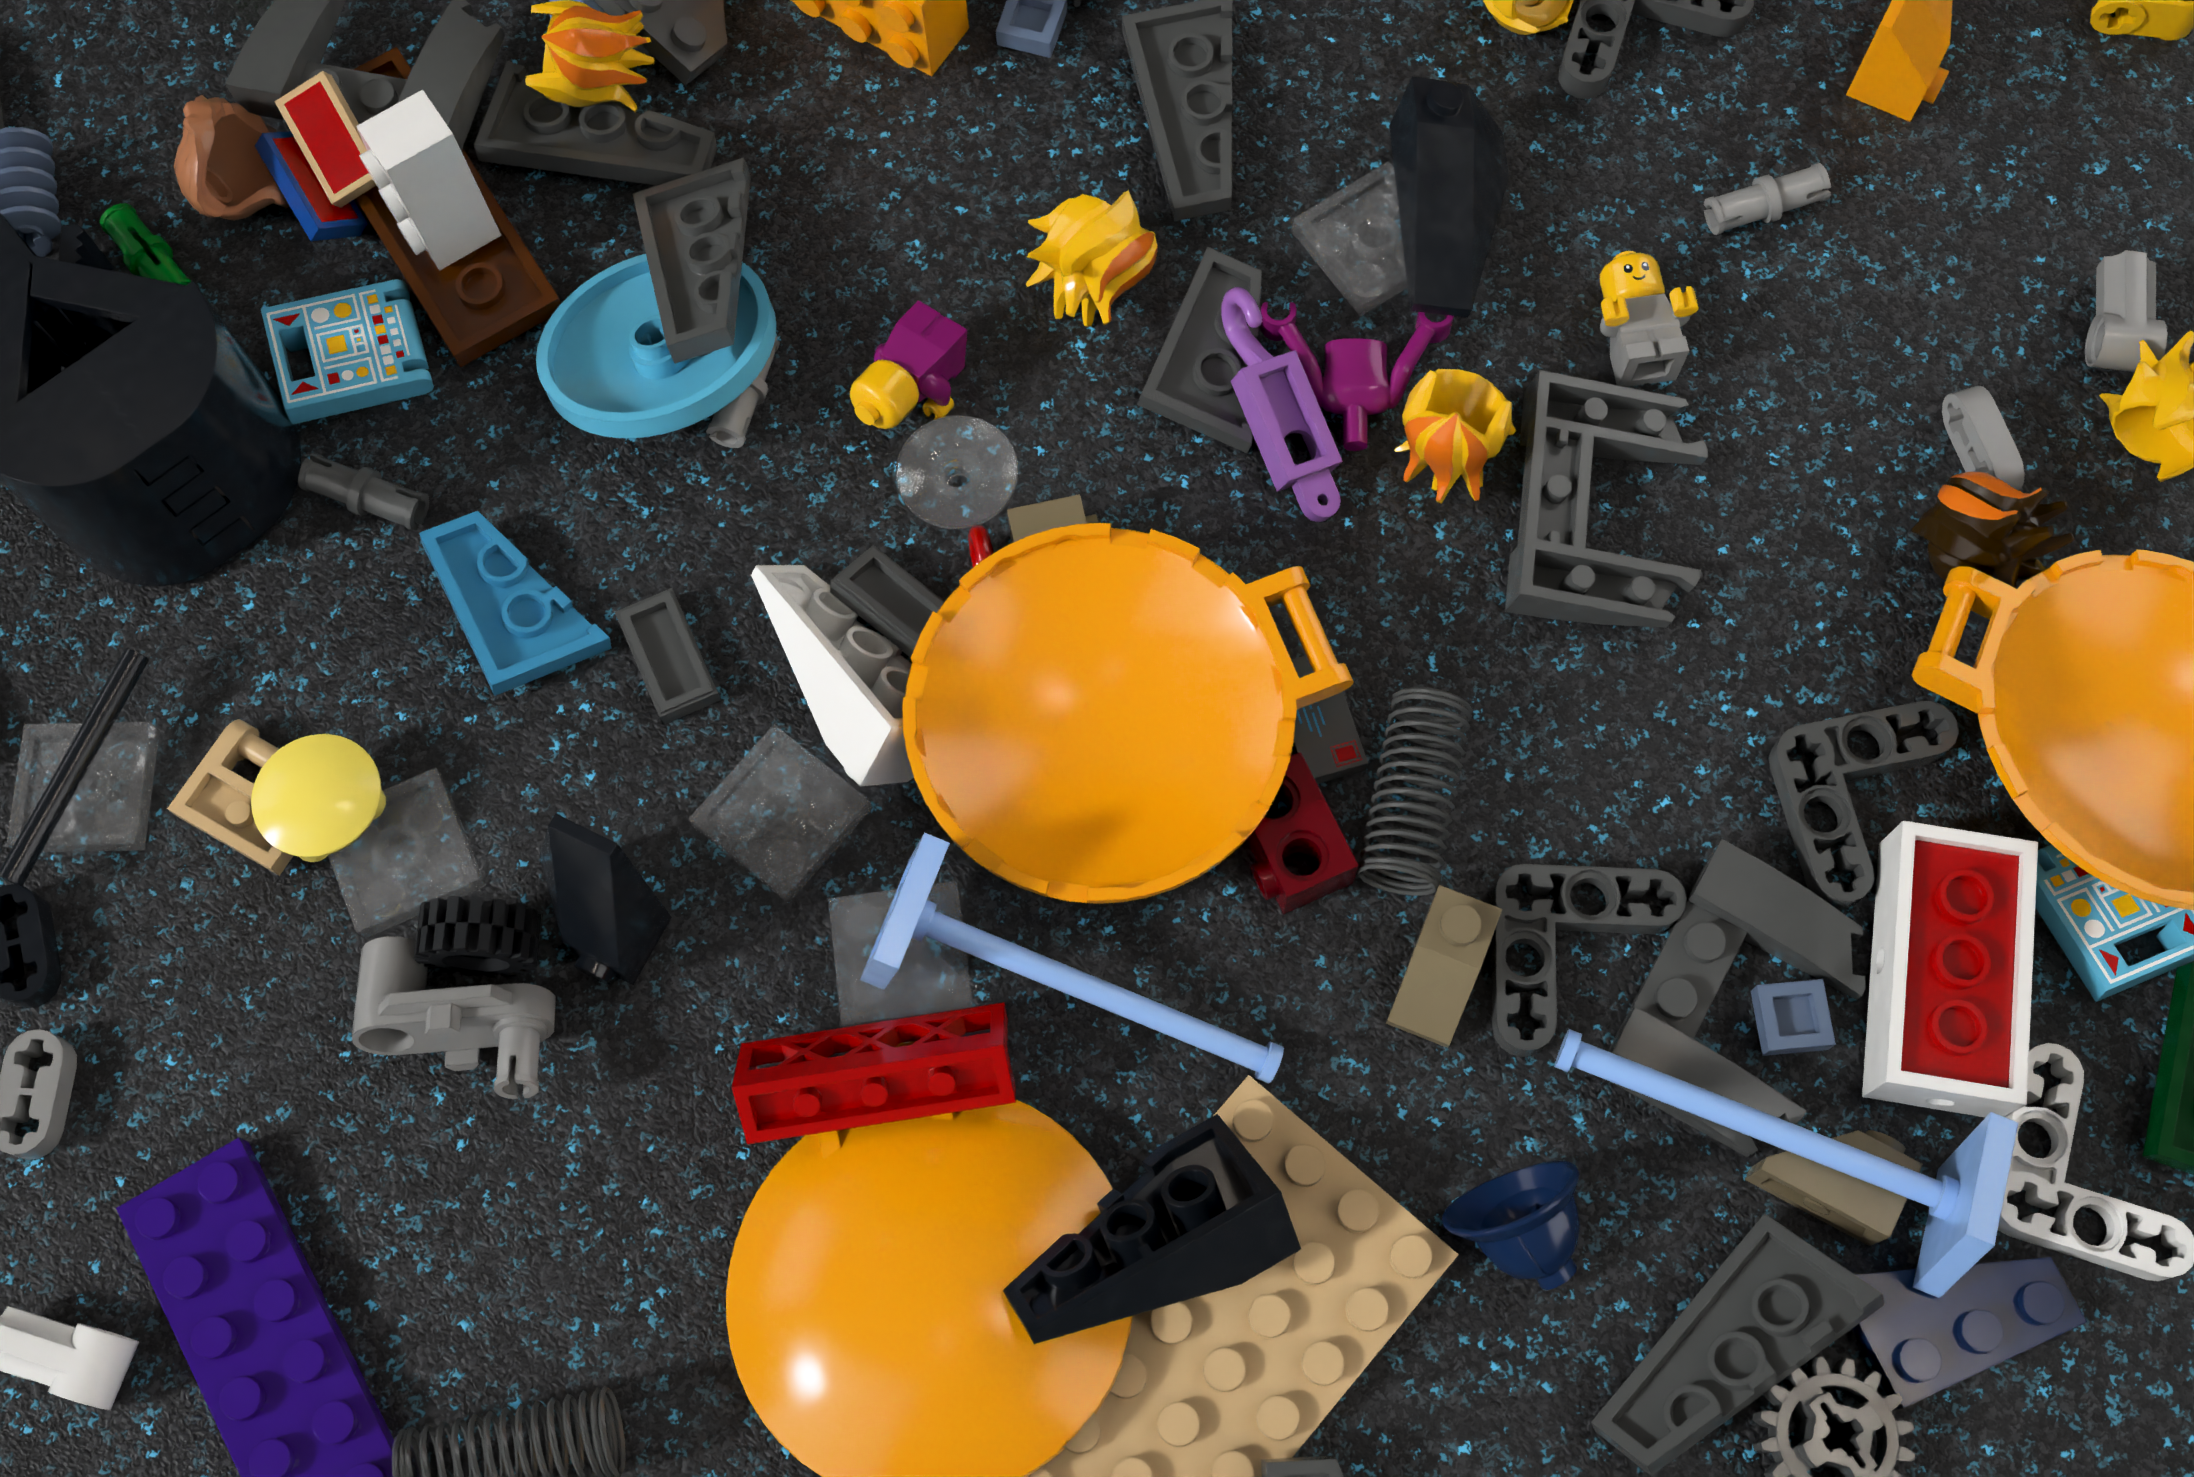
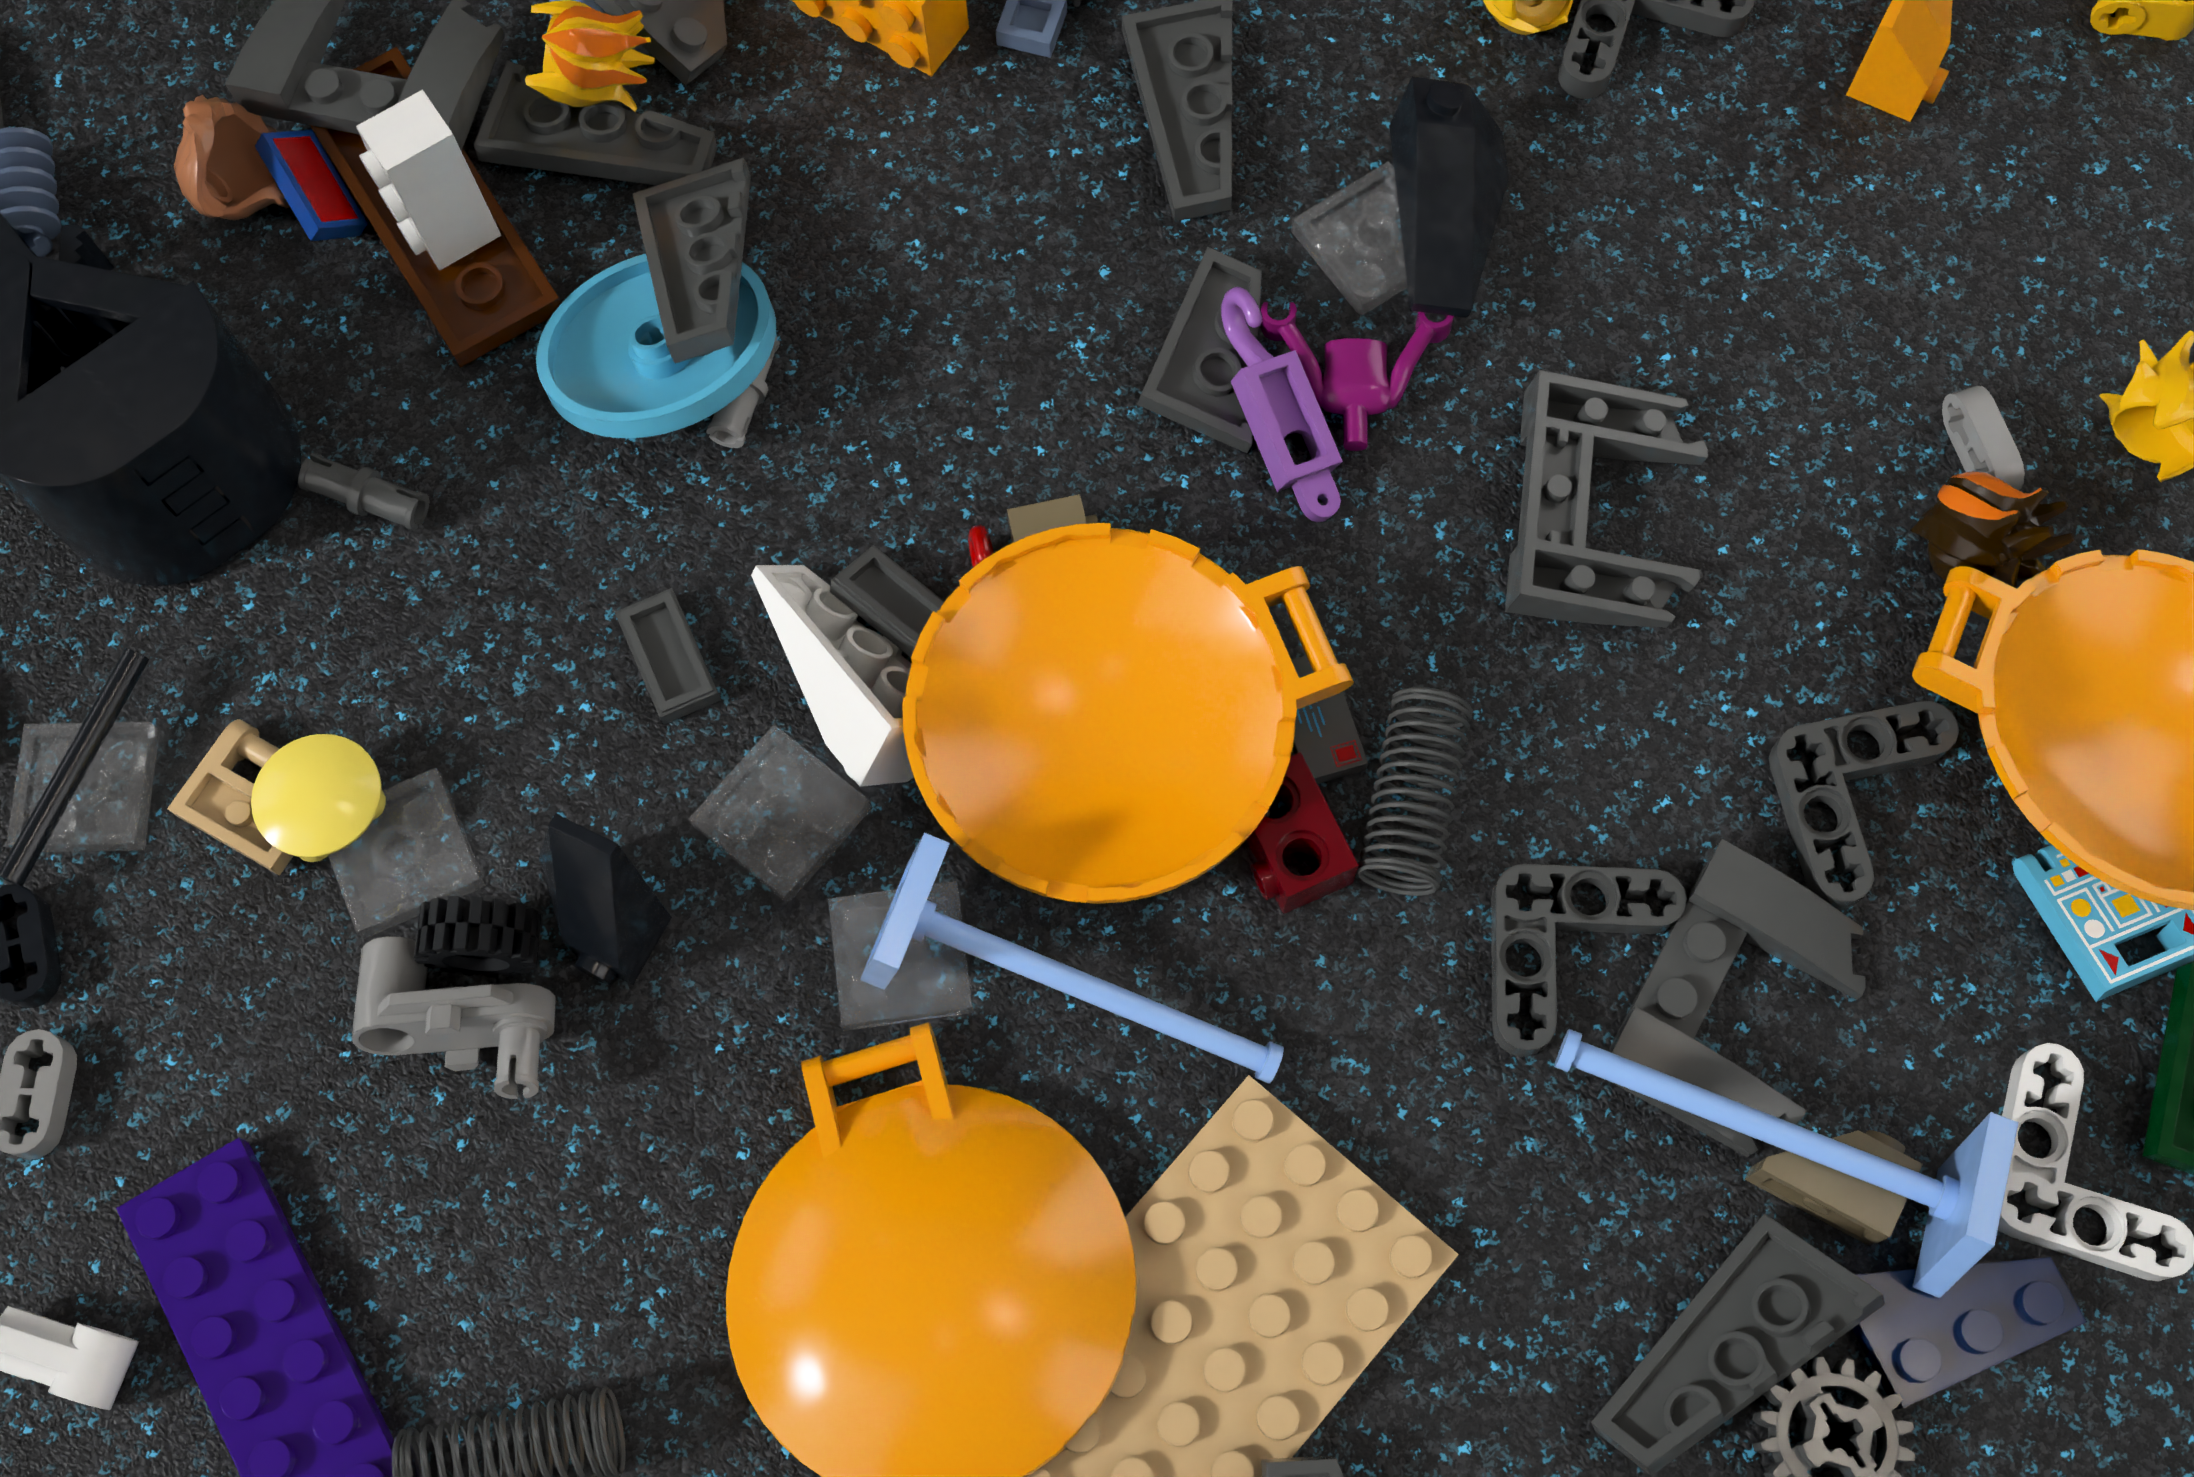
green pin [100,203,192,285] -> none
medium azure container [261,279,434,424] -> none
red tile [274,71,376,208] -> none
dark azure wing [419,511,612,696] -> none
red fence [731,1002,1016,1144] -> none
piece [850,300,967,429] -> none
clear dish [896,415,1018,529] -> none
black wedge [1003,1114,1301,1344] -> none
yellow hair [1026,190,1158,327] -> none
dark tan slope [1386,885,1502,1048] -> none
yellow hair [1394,368,1516,504] -> none
dark blue hat [1442,1161,1580,1290] -> none
light grey piece [1600,251,1699,387] -> none
light grey pin [1704,163,1831,235] -> none
sand blue plate [1750,979,1836,1056] -> none
brick [1862,821,2038,1117] -> none
light grey piece [2084,250,2168,372] -> none

